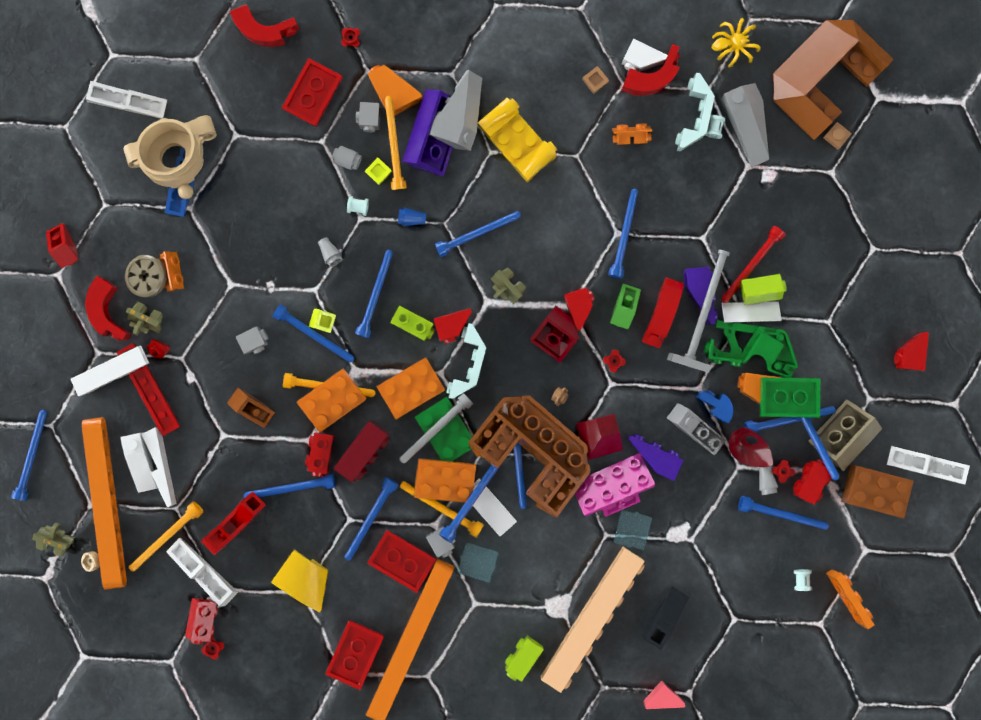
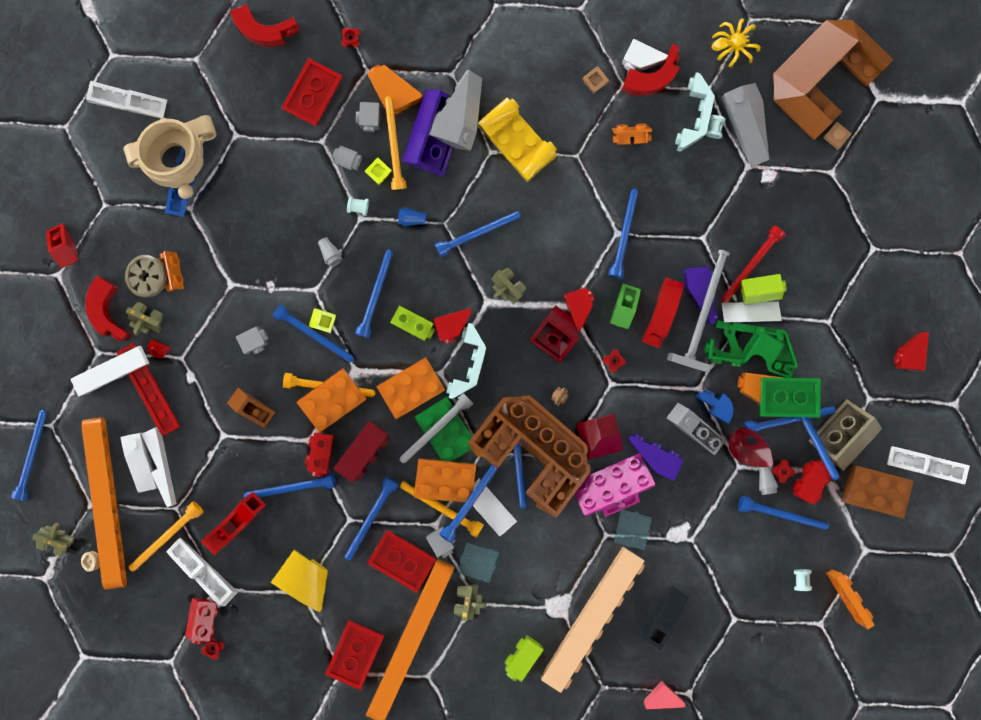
none -> olive hips [454,584,487,622]

